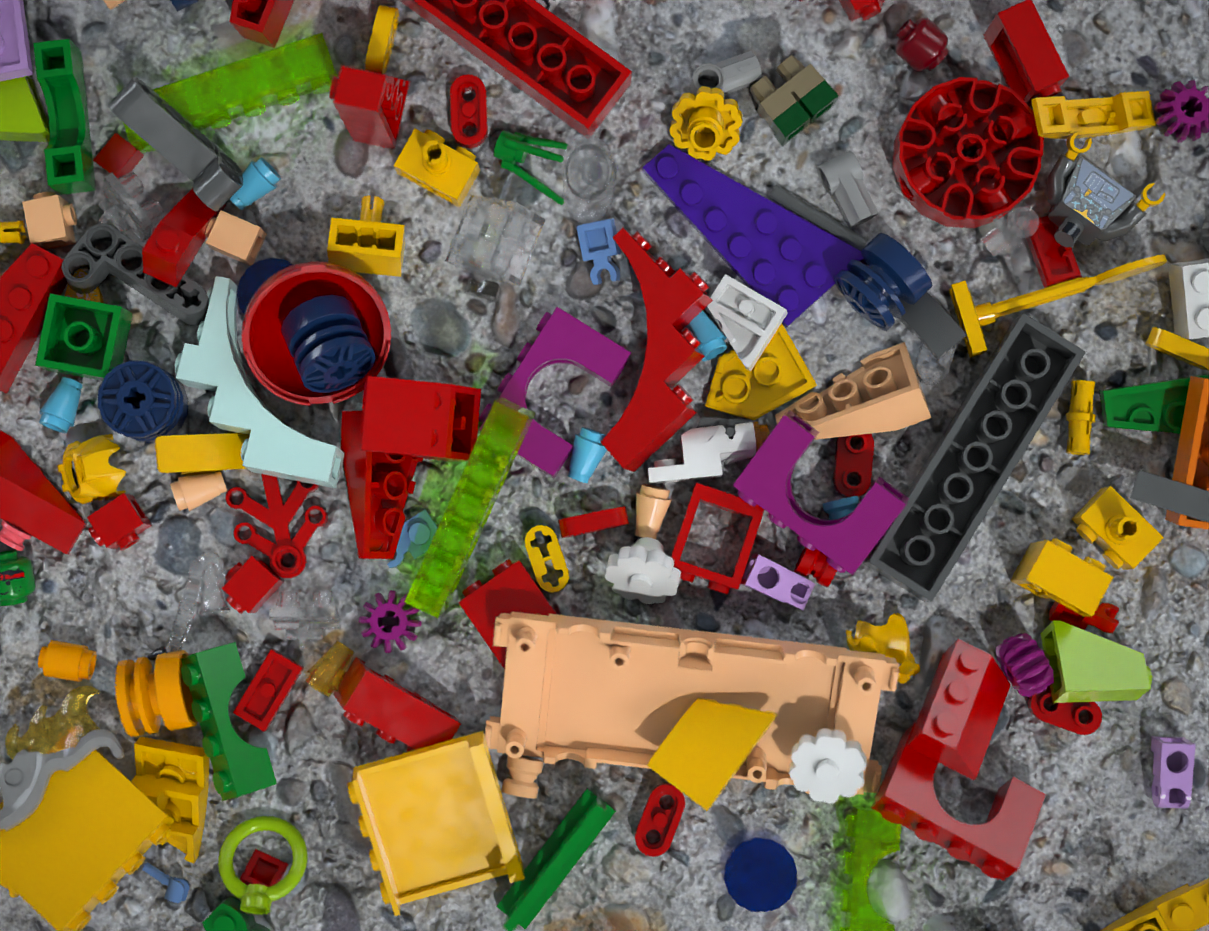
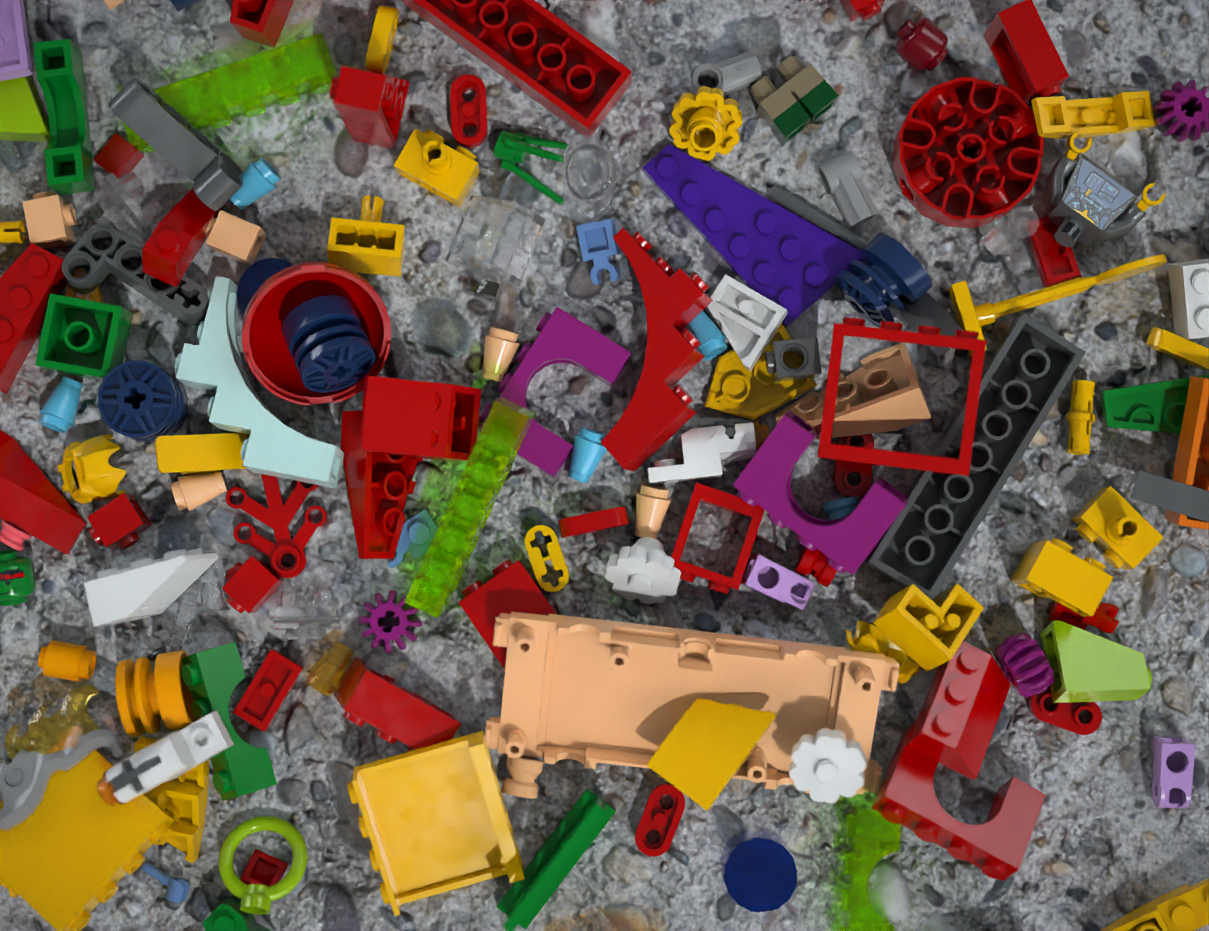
none -> white slope [84,548,218,627]
none -> white plate [97,711,234,806]
none -> light nougat cone [482,327,520,382]
none -> dark grey brick [765,337,822,382]
none -> red window [818,317,986,476]
none -> yellow brick [873,583,984,672]

